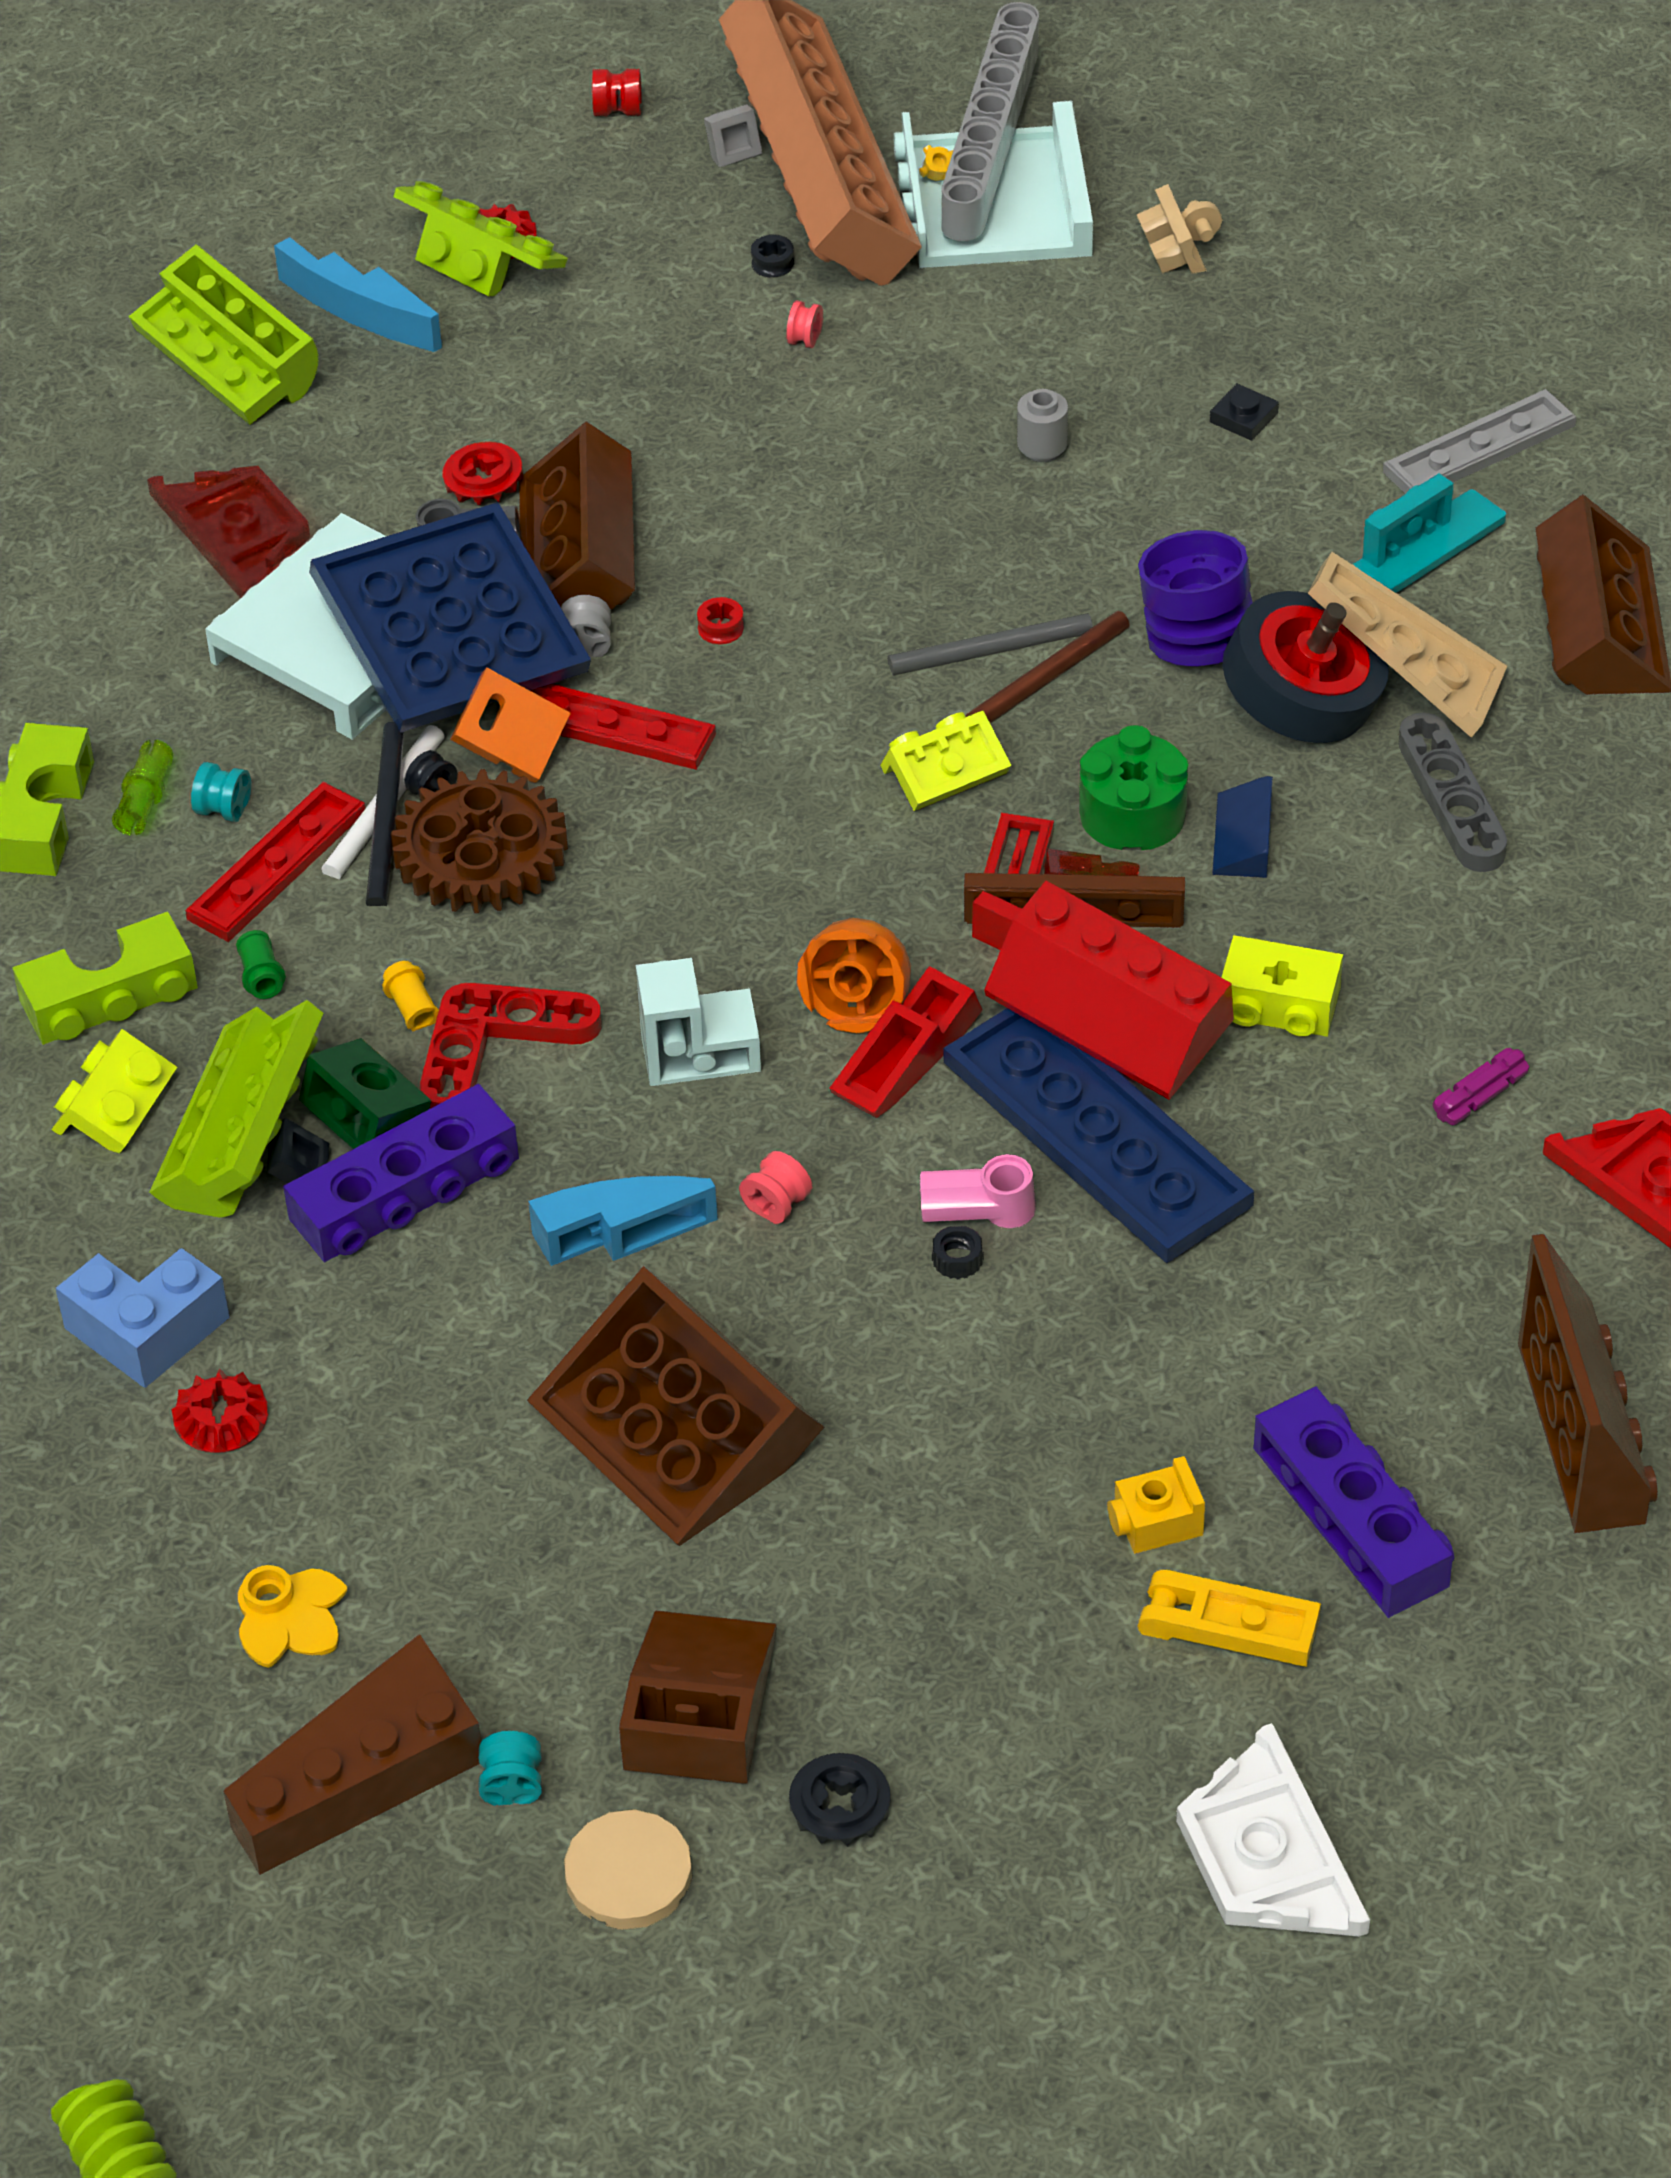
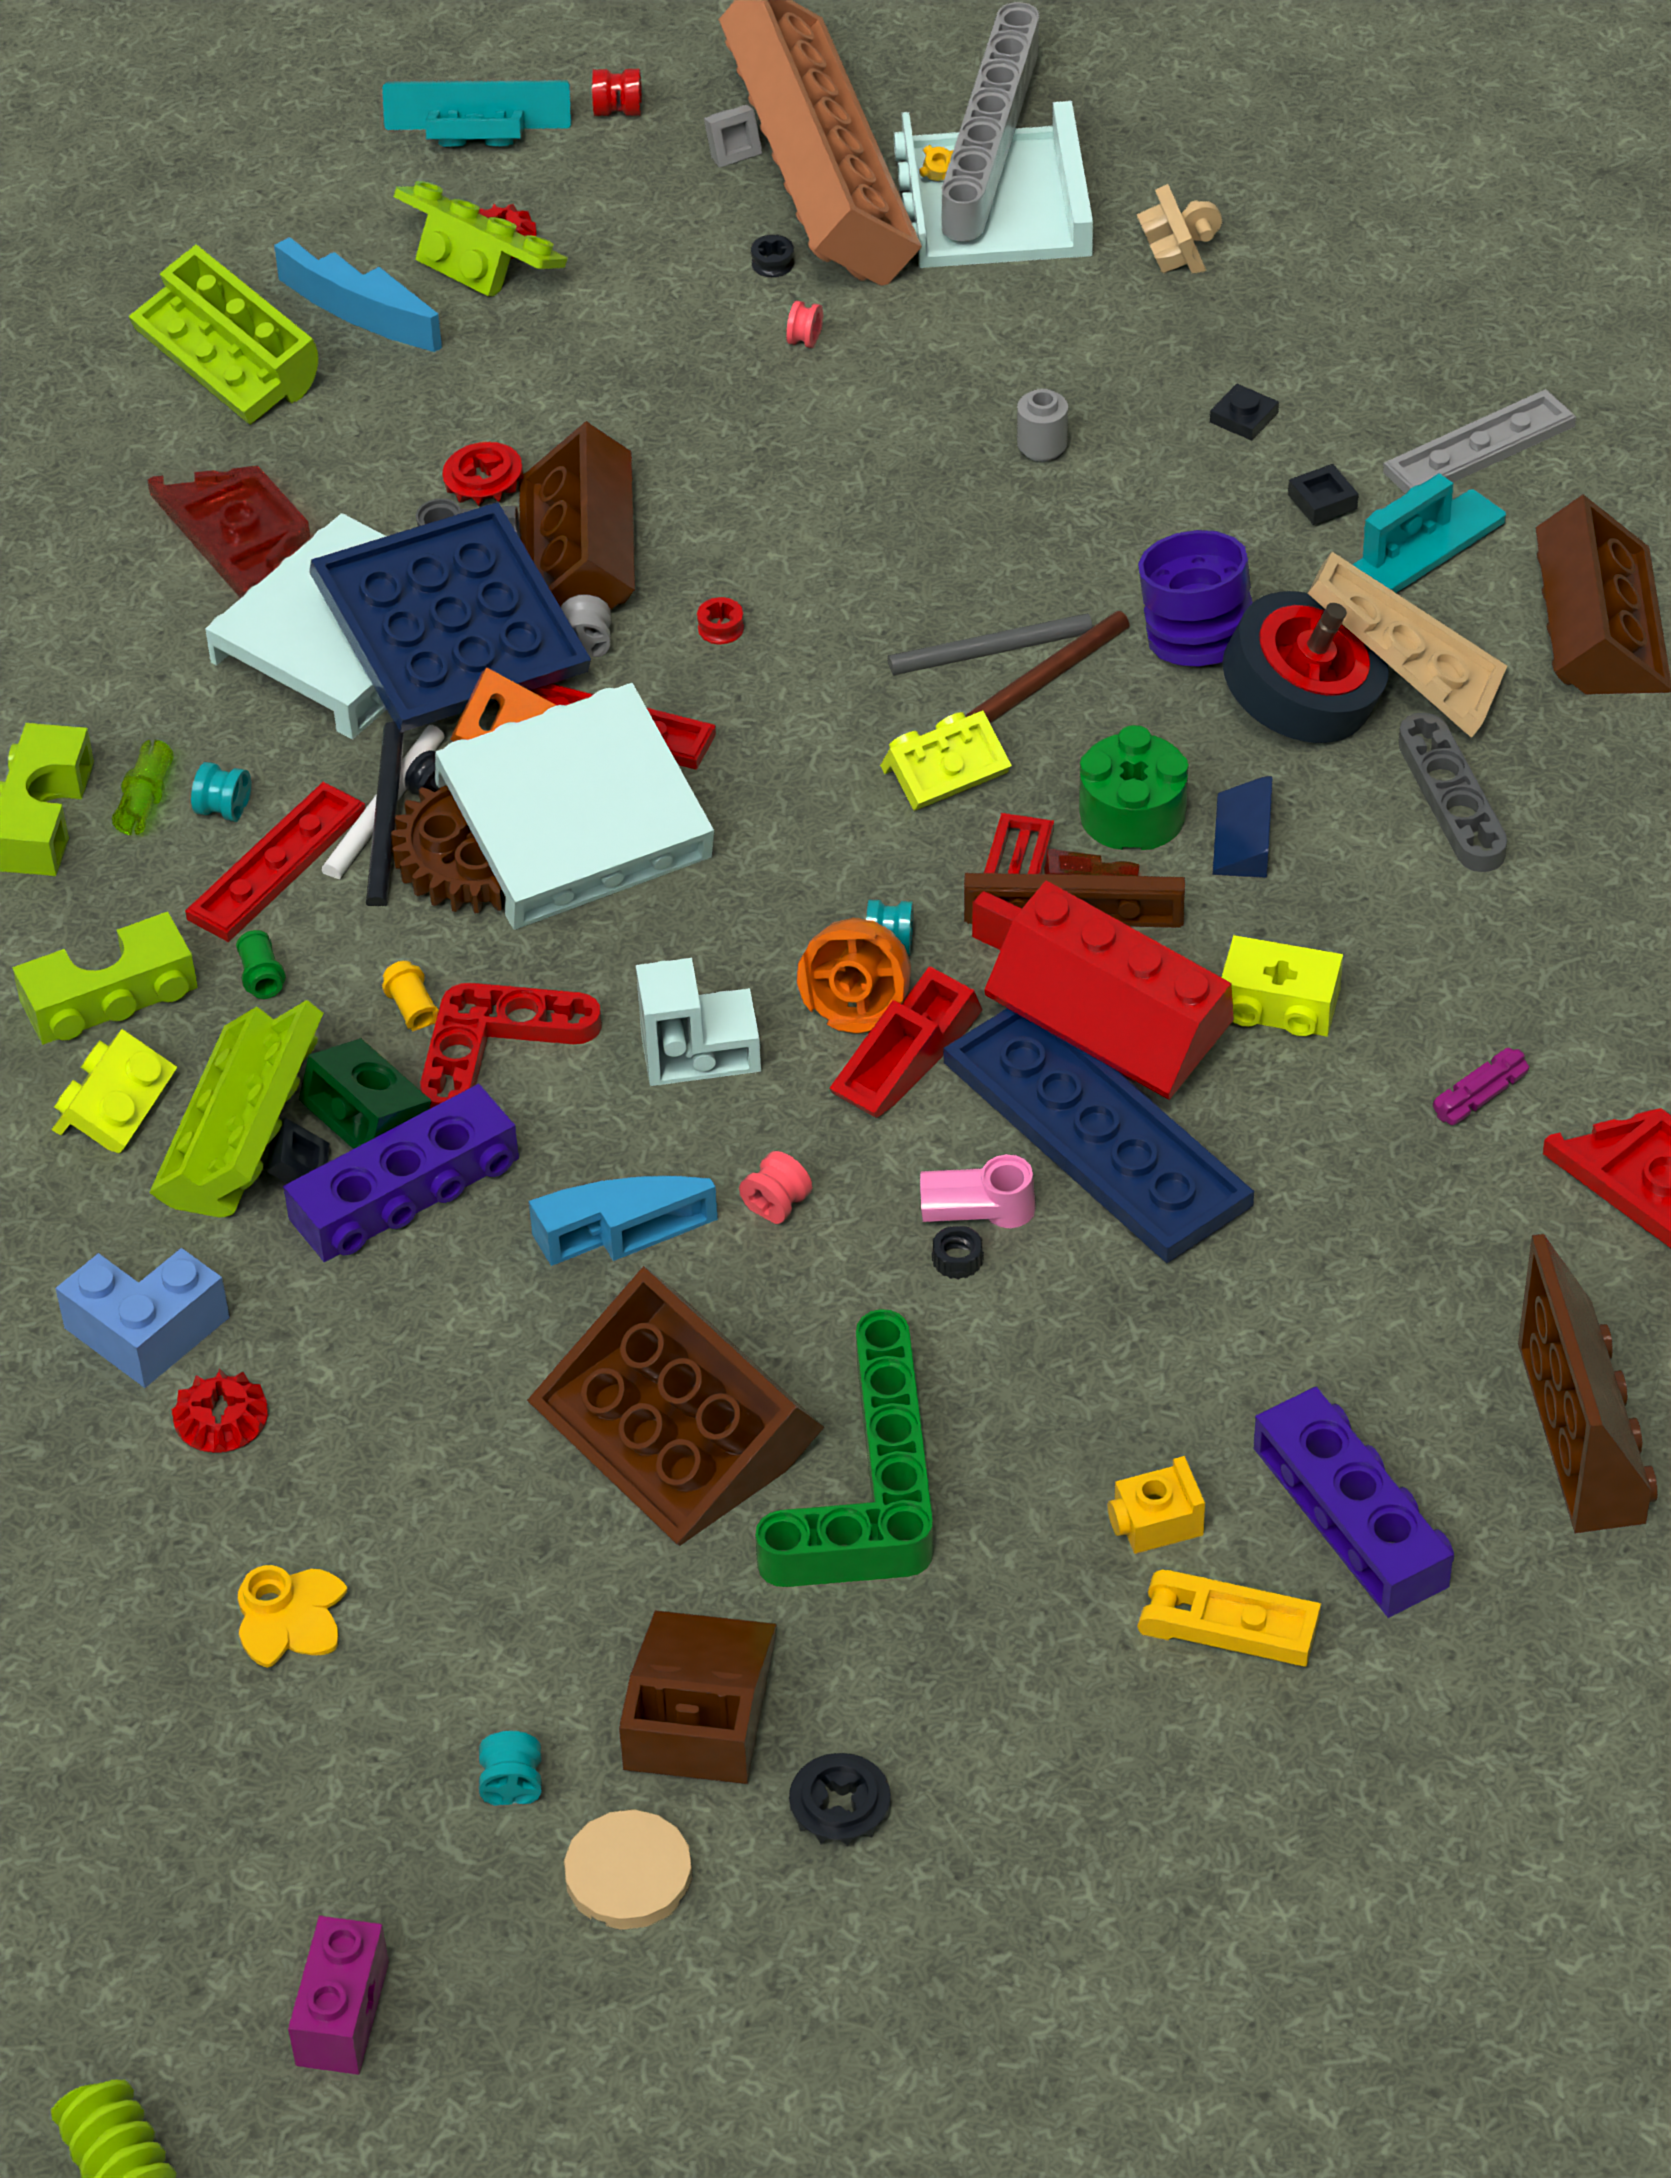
reddish brown wedge [223,1634,481,1875] -> none
white wing [1177,1723,1370,1937] -> none
none -> magenta brick [288,1915,389,2075]
none -> teal bracket [382,80,571,147]
none -> light aqua panel [435,683,714,930]
none -> green beam [755,1309,933,1587]
none -> teal wheel [866,899,914,956]
none -> black plate [1288,464,1359,525]

